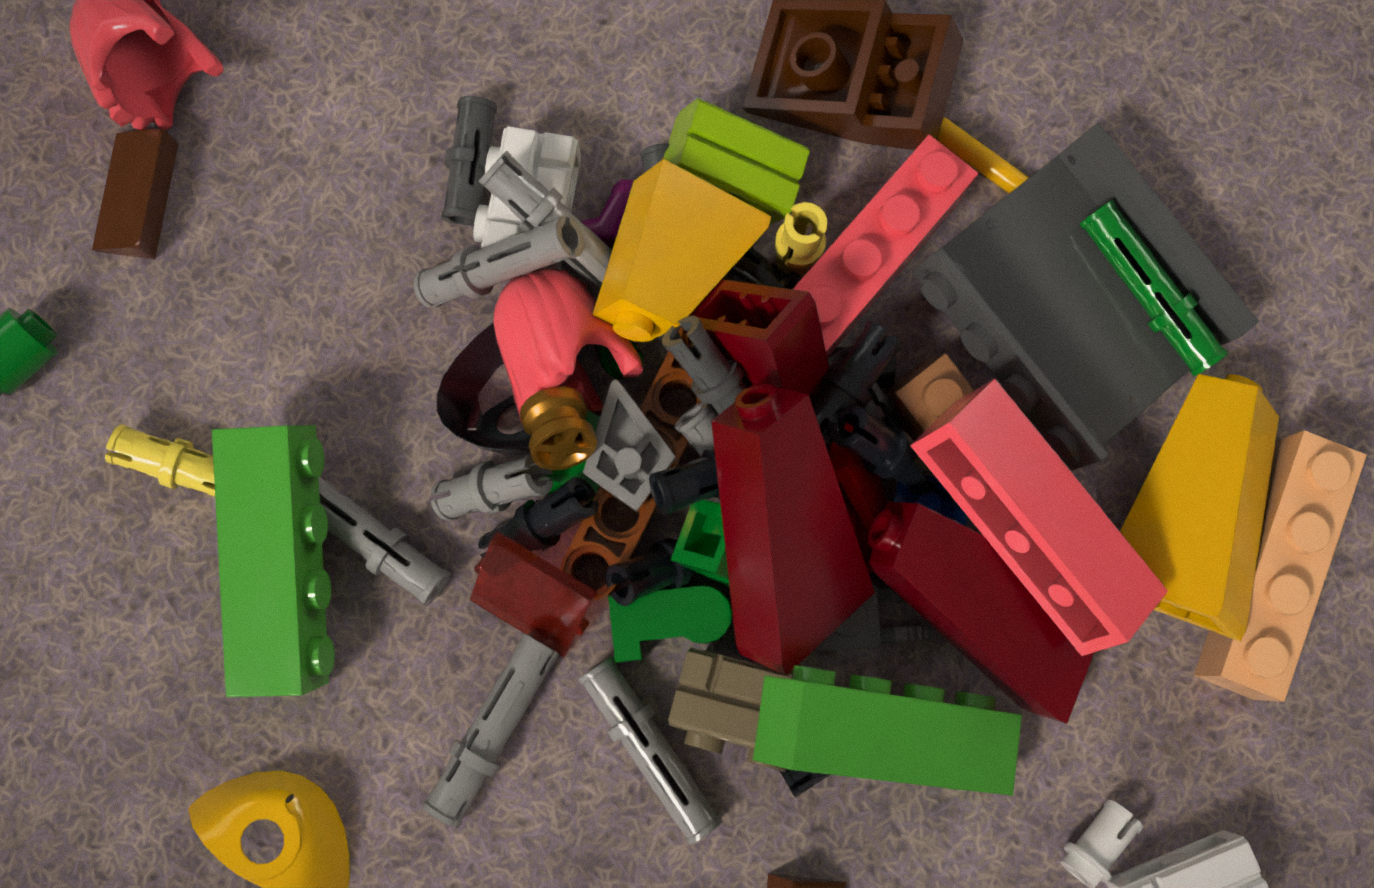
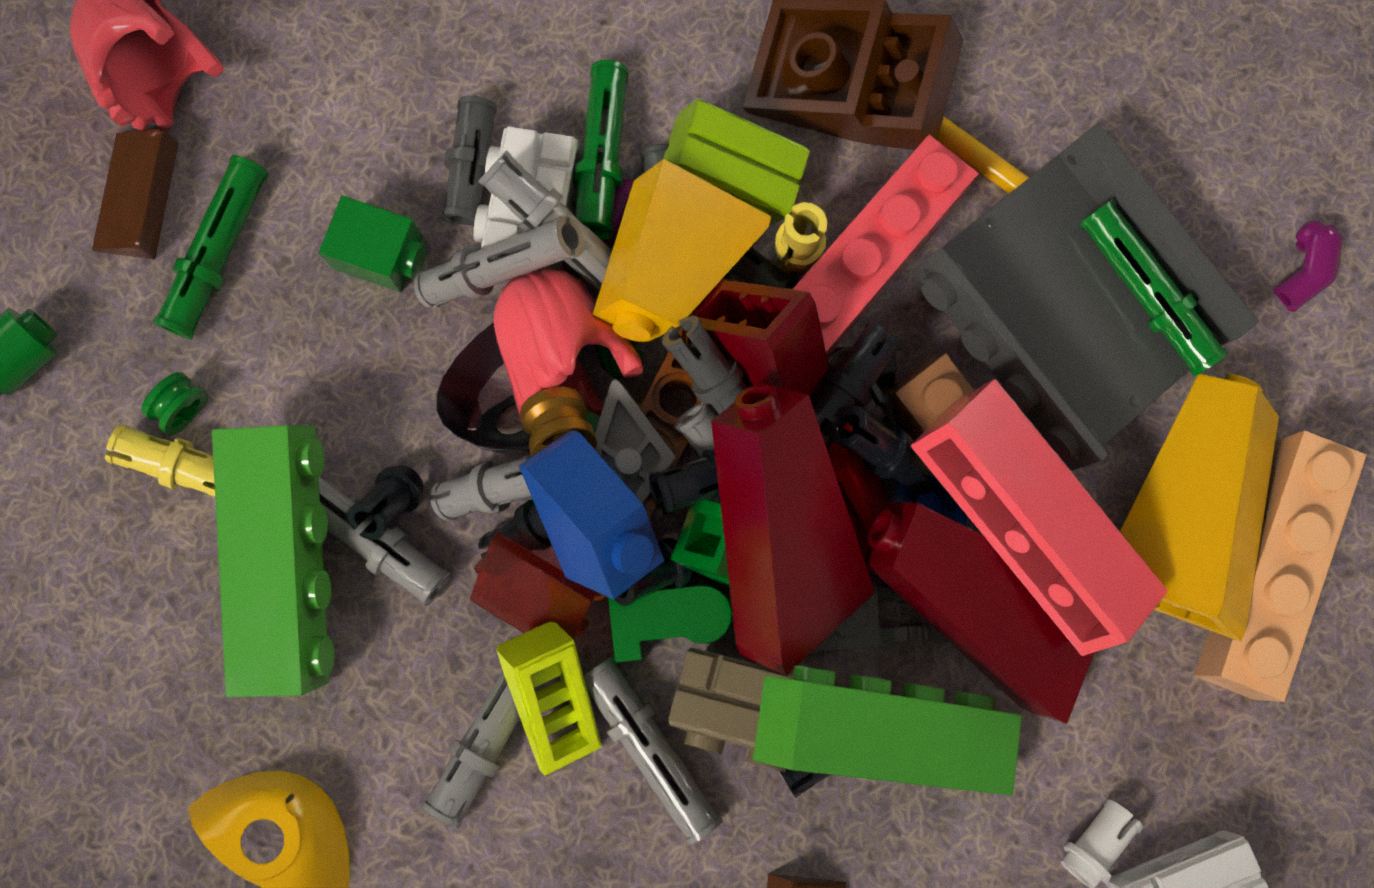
none -> green bush [141,372,208,435]
none -> green pin [153,155,269,340]
none -> green brick [318,195,426,292]
none -> black pin [347,465,424,540]
none -> neon yellow slope [496,622,602,776]
none -> blue slope [519,430,665,599]
none -> green pin [573,60,629,241]
none -> magenta arm [1274,220,1343,312]

